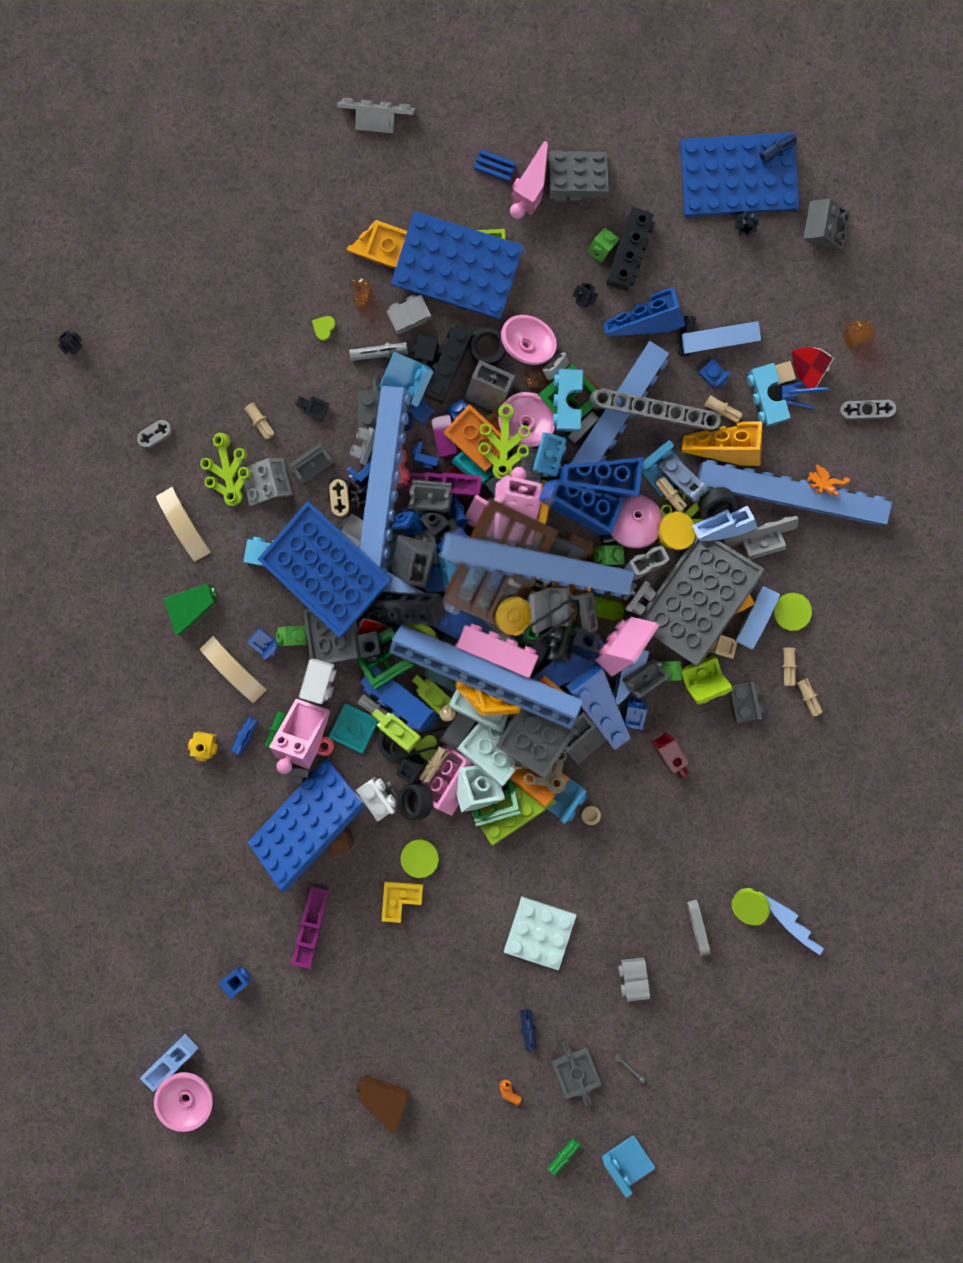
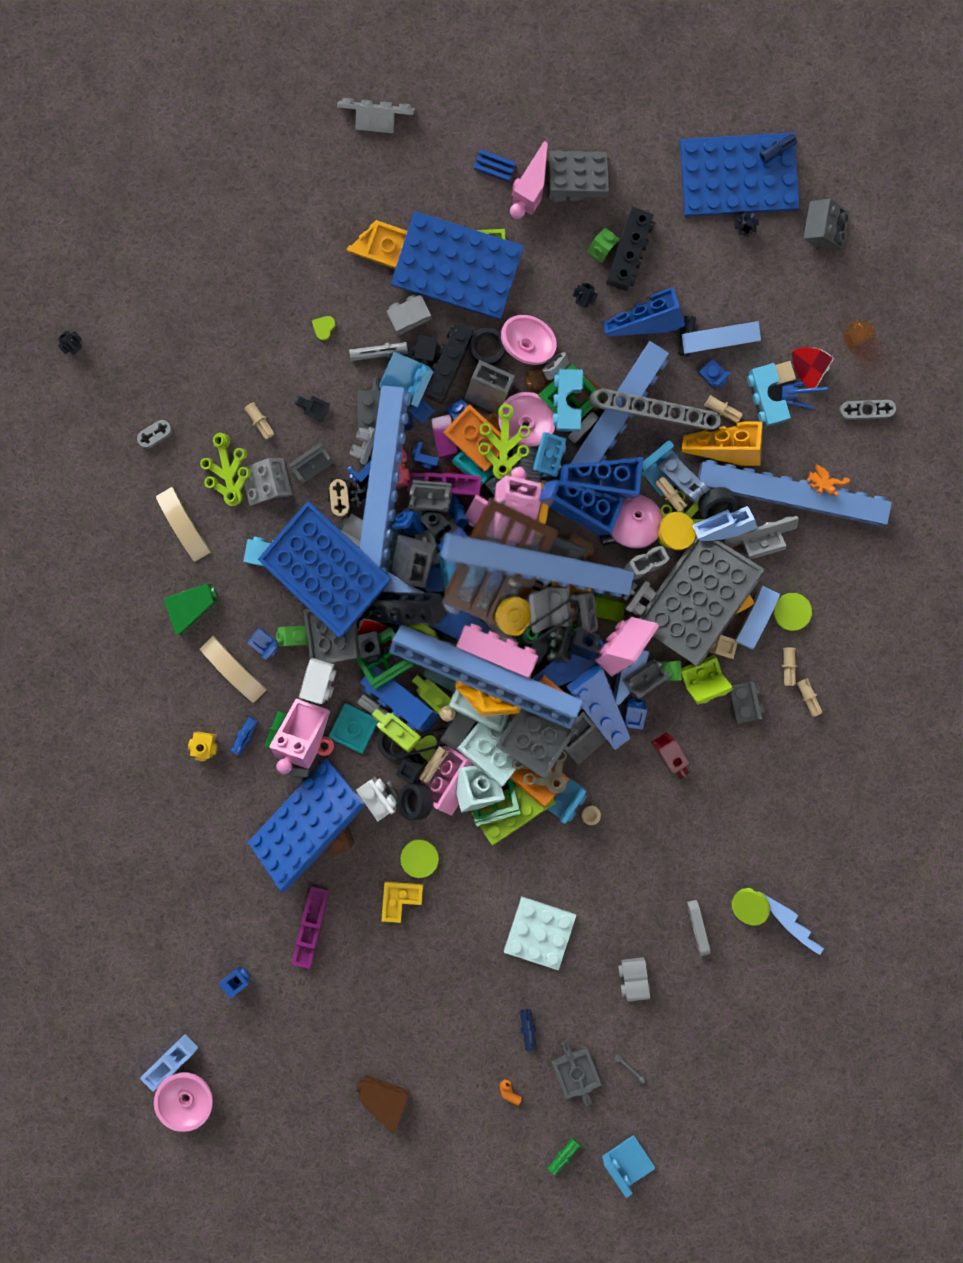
clear orange bracket [352,279,372,312] -> none
bright green bracket [593,545,625,565] -> none

